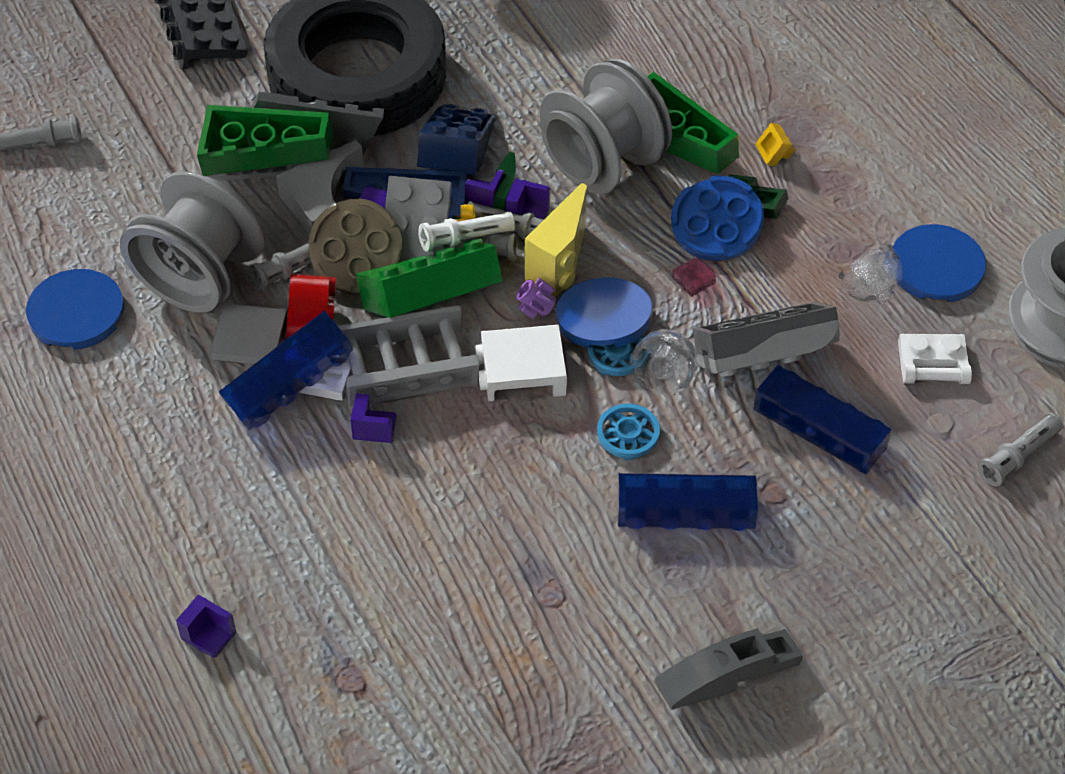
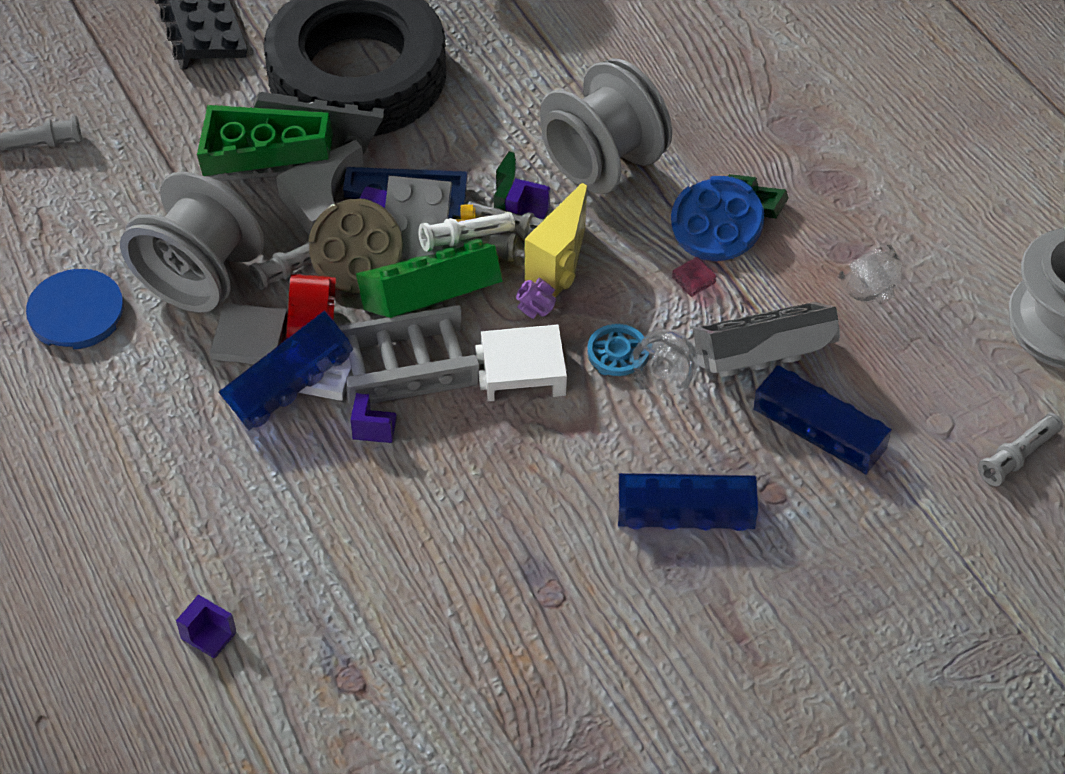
dark blue slope [417,104,496,175] -> none
dark purple panel [465,169,504,208] -> none
blue tile [556,277,652,348] -> none
dark azure wheel [597,403,660,461] -> none
green wedge [647,71,739,174] -> none
dark grey slope [654,628,803,710] -> none
yellow tile [755,123,796,166] -> none
blue tile [891,224,986,302] -> none
white plate [898,334,972,384] -> none

